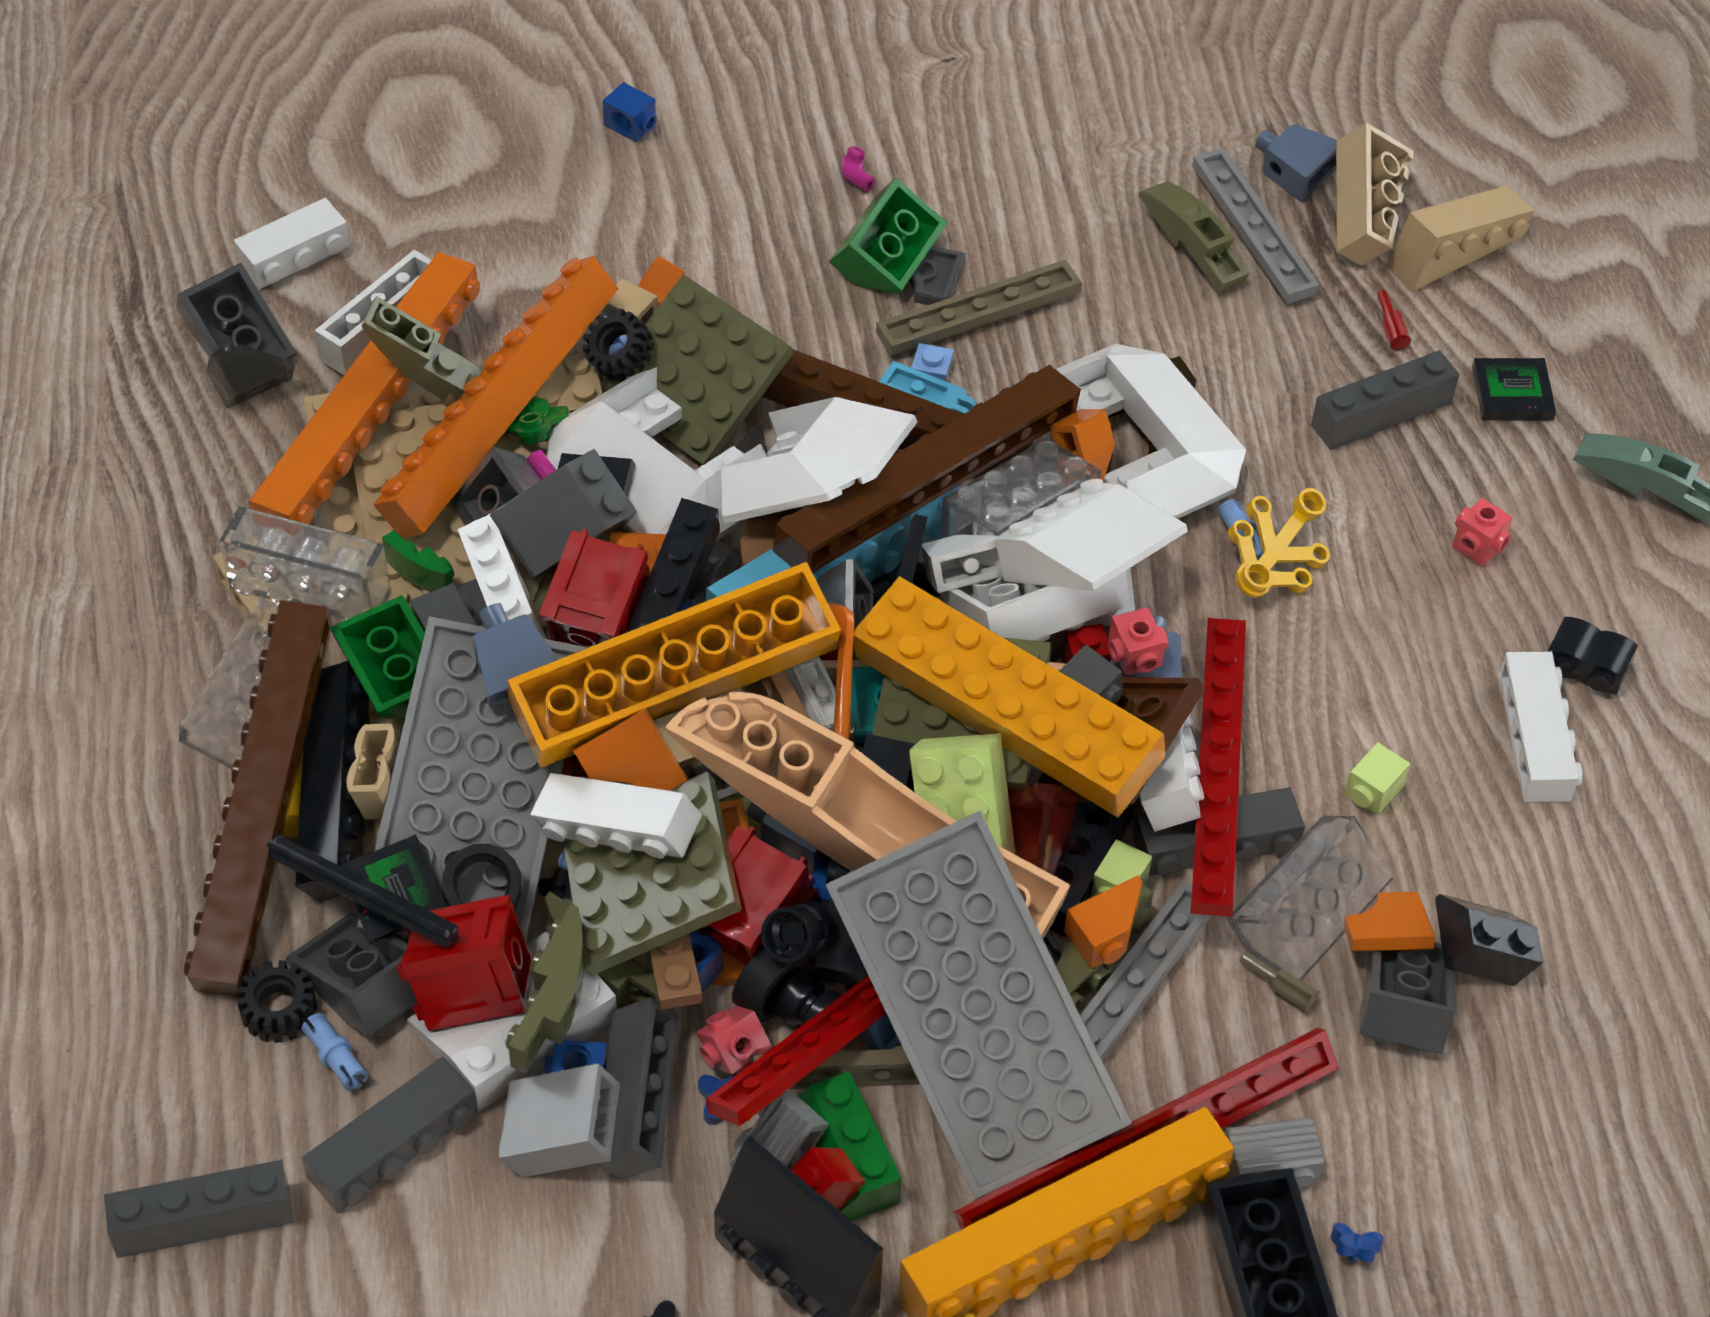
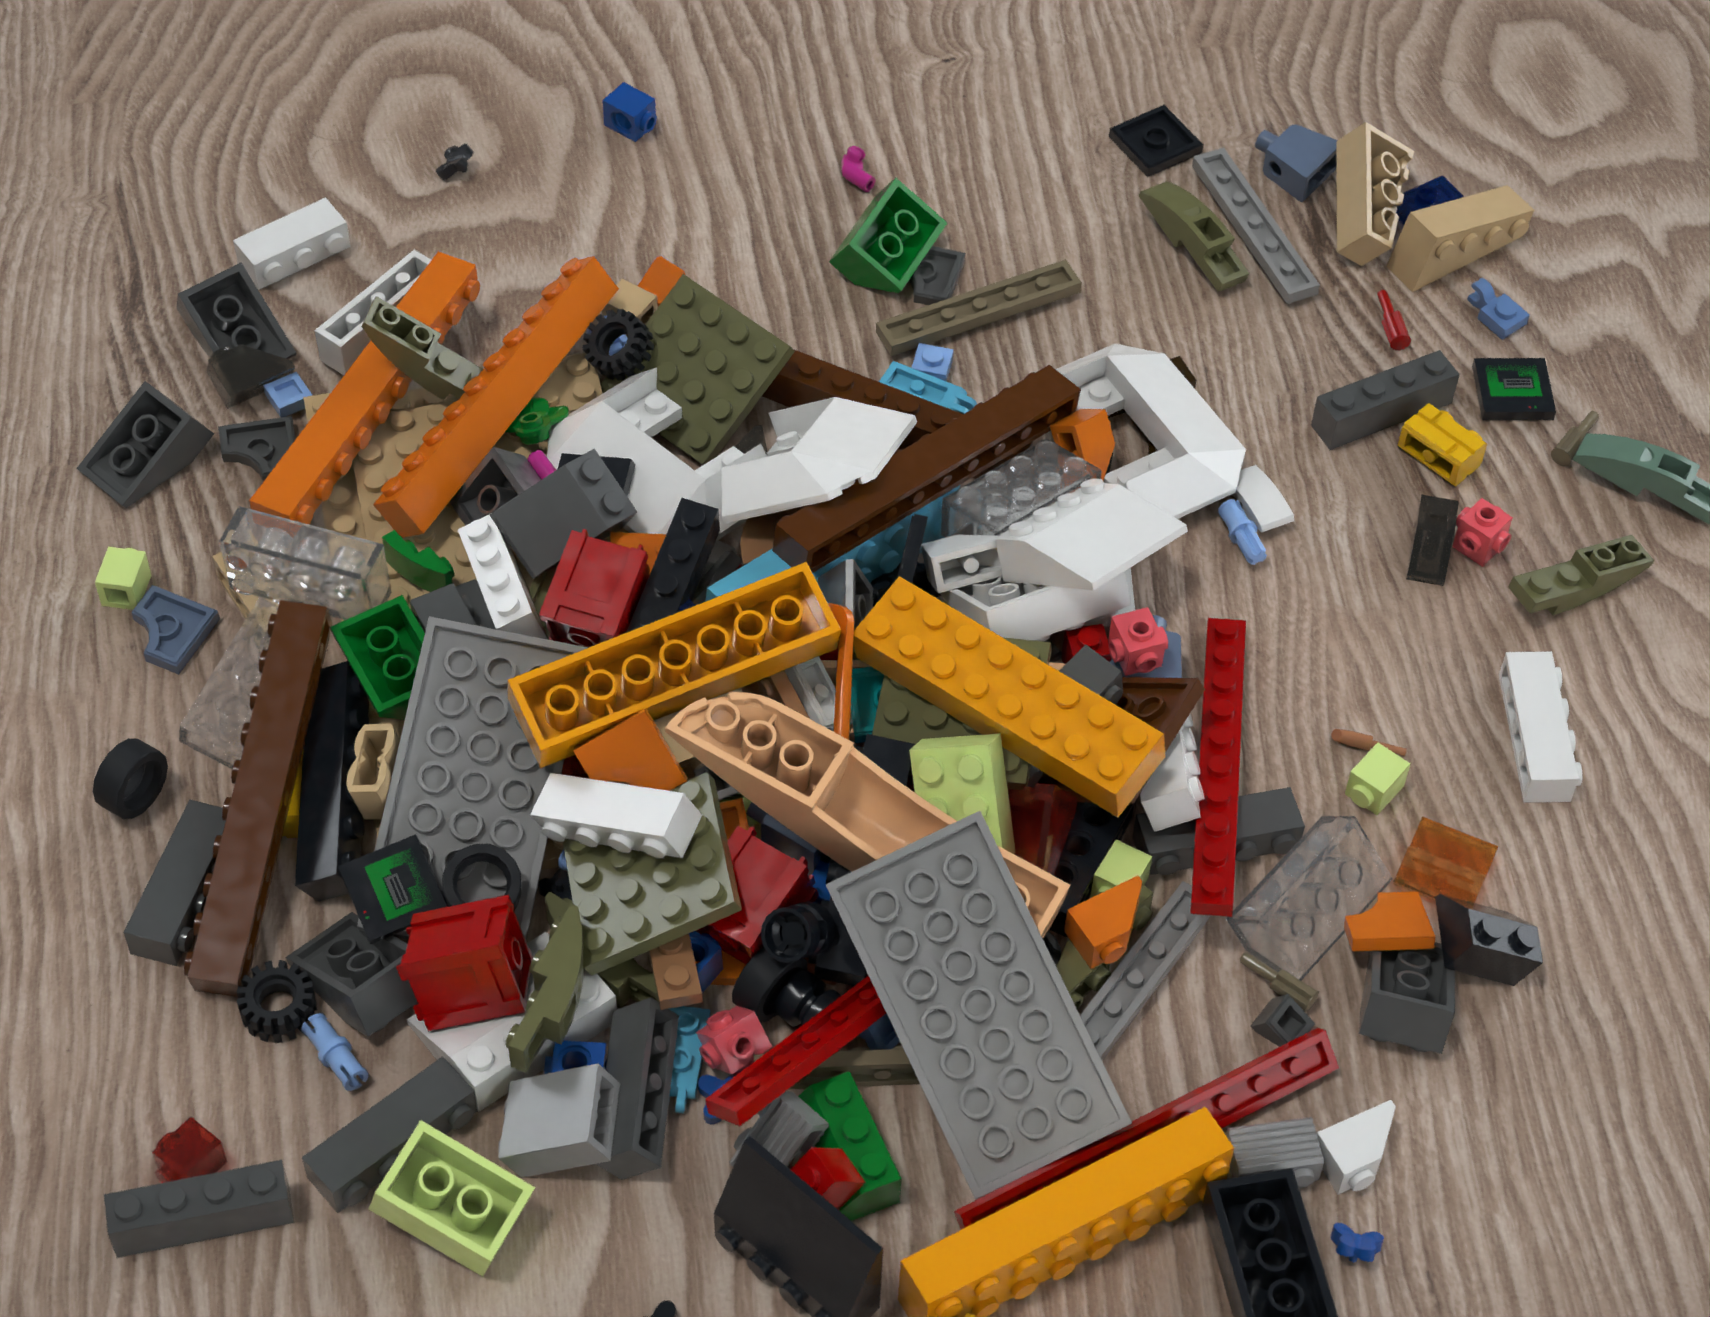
black axle [267,836,459,948] -> none
sand blue torso [473,603,558,708] -> none
yellow plant [1228,488,1330,598] -> none
black brick [1548,617,1638,694] -> none
none -> dark grey slope [77,381,214,508]
none -> black tyre [92,738,168,819]
none -> yellowish green brick [95,546,152,610]
none -> dark grey brick [123,799,226,966]
none -> sand blue tile [132,585,220,674]
none -> clear red brick [152,1116,227,1183]
none -> dark grey tile [218,416,295,482]
none -> light blue plate [263,372,313,418]
none -> yellowish green brick [369,1120,535,1277]
none -> black piece [436,144,474,180]
none -> medium azure hinge [668,1006,711,1113]
none -> black tile [1109,104,1204,178]
none -> white slope [1231,465,1294,532]
none -> dark grey slope [1251,994,1315,1047]
none -> white slope [1317,1100,1396,1195]
none -> nougat piece [1331,729,1407,756]
none -> clear orange slope [1393,816,1499,903]
none -> clear blue plate [1396,175,1464,225]
none -> yellow brick [1398,403,1487,487]
none -> clear smoke slope [1406,494,1459,586]
none -> medium blue plate [1467,278,1530,340]
none -> olive slope [1508,535,1655,615]
none -> dark tan axle [1551,411,1599,466]

